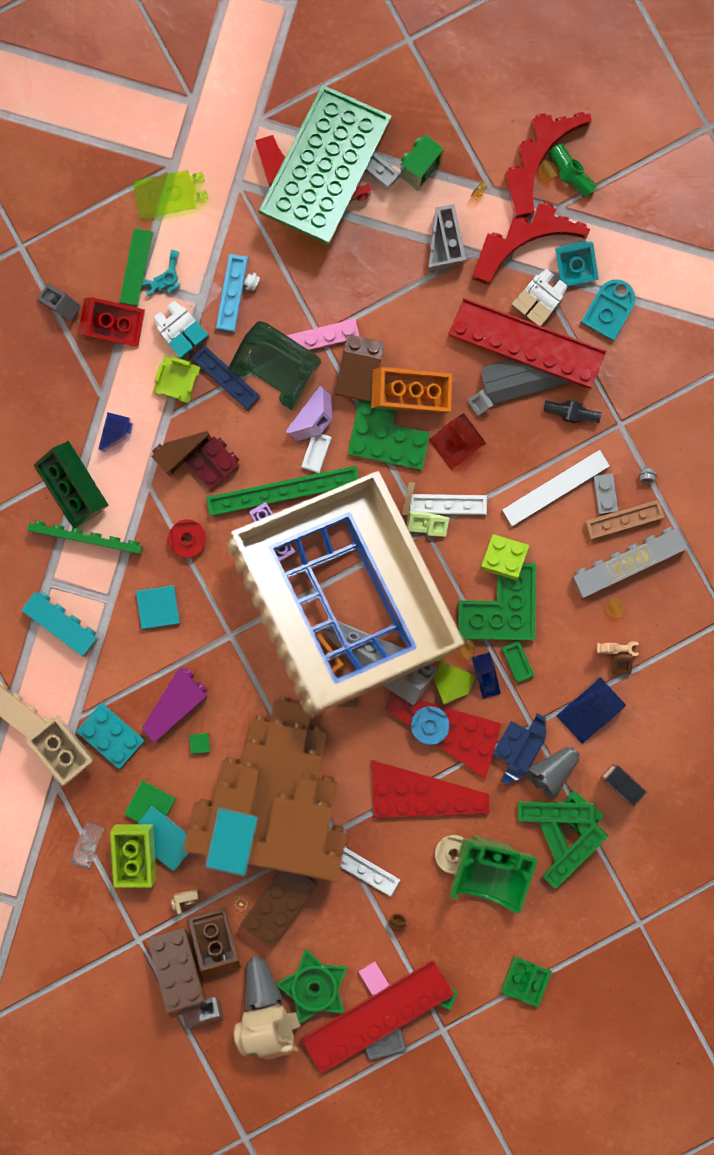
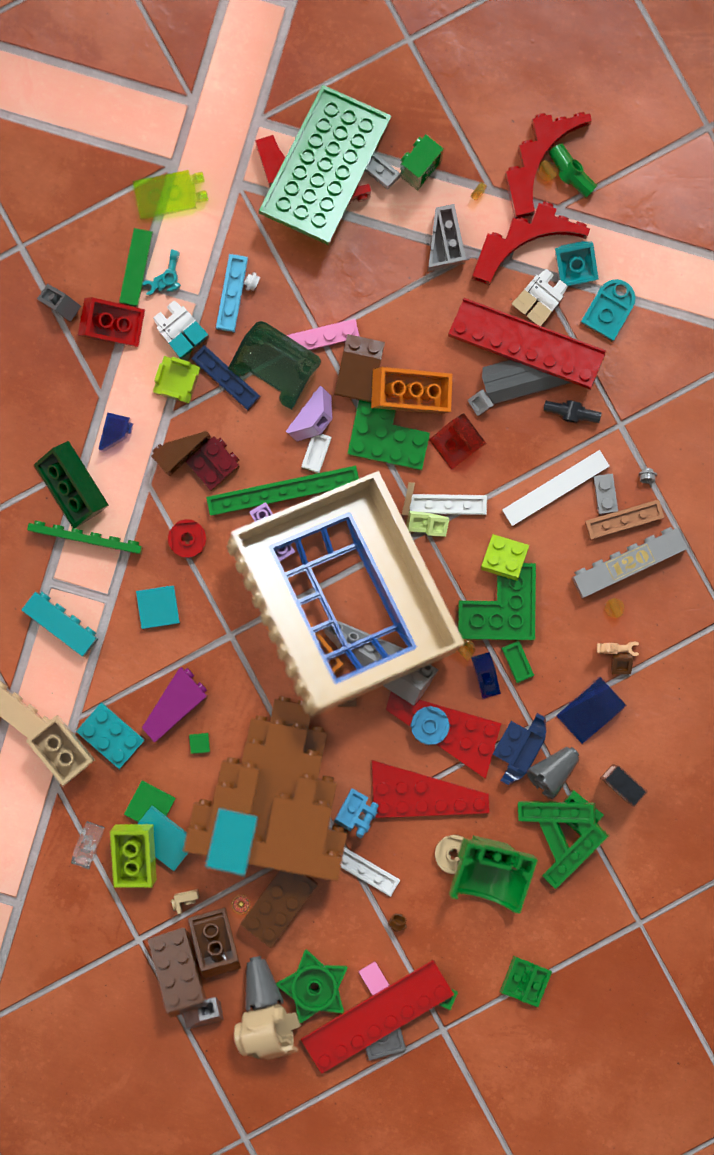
clear piece [178,269,223,315] -> none
lime slope [433,661,476,704] -> none
none -> dark azure plate [334,788,379,838]

